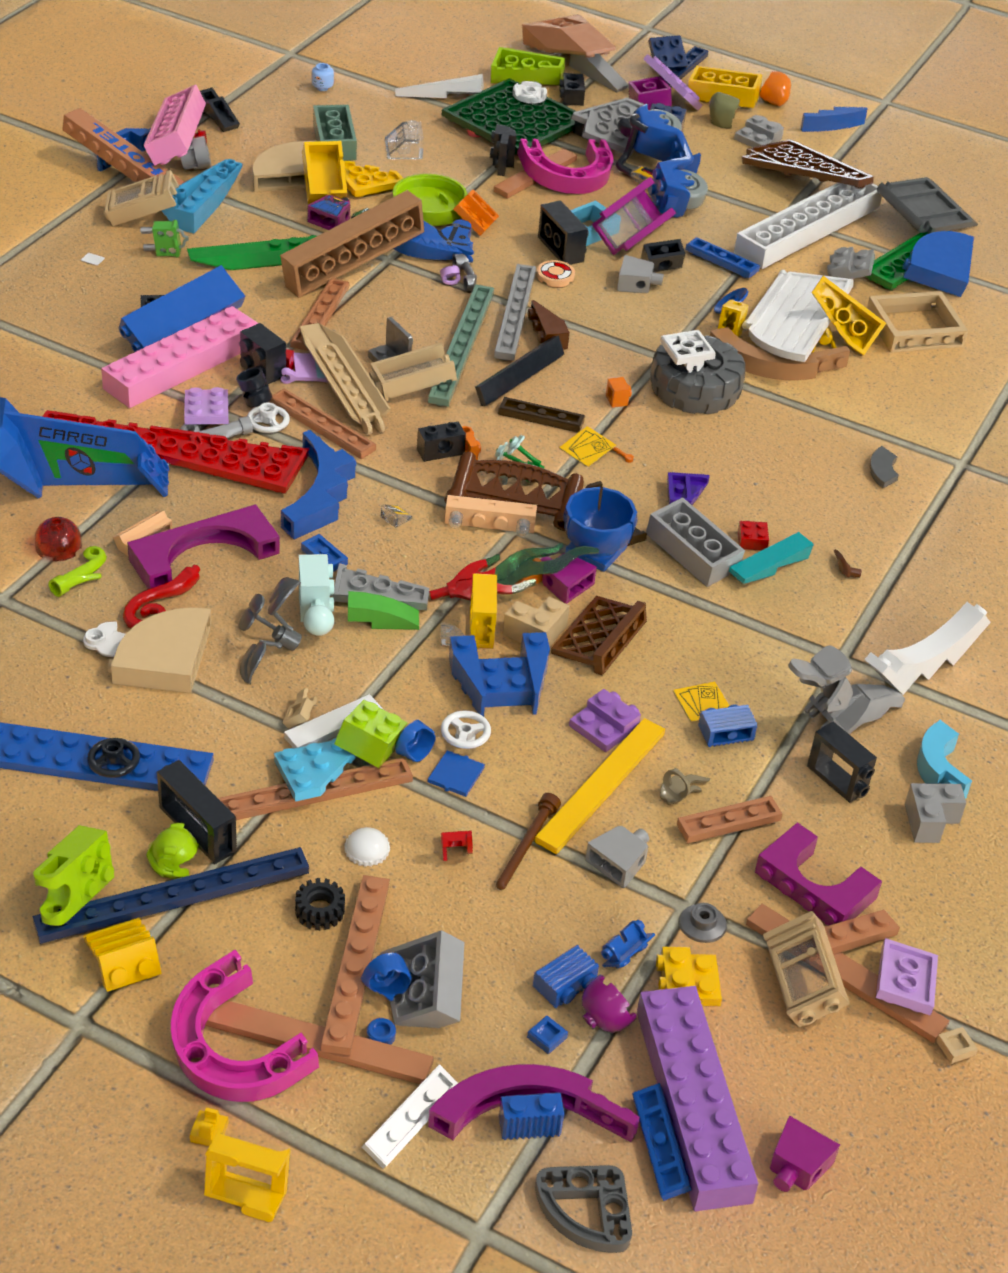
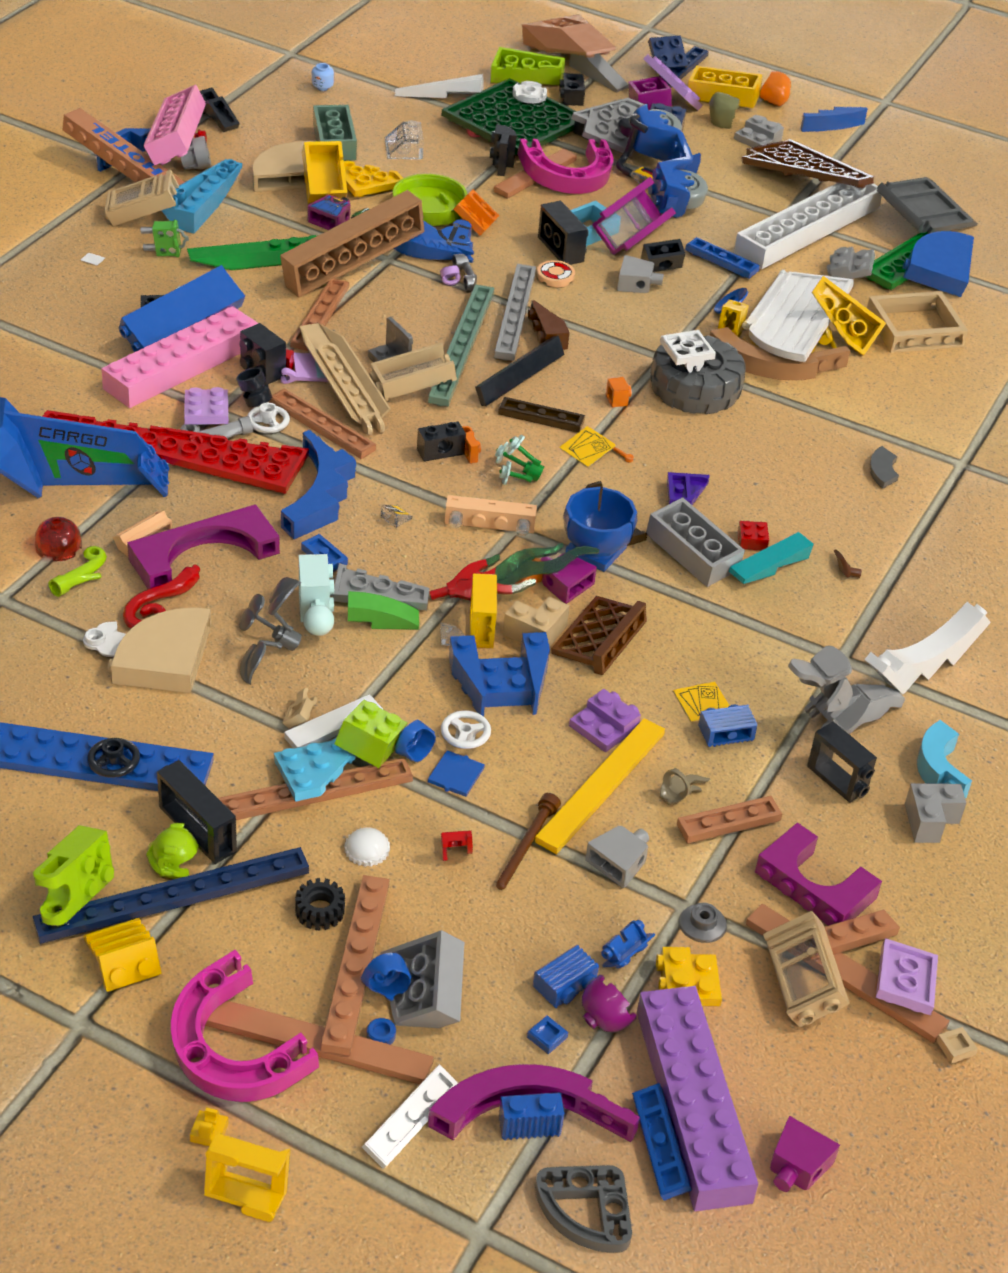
reddish brown piece [444,452,584,531] -> none

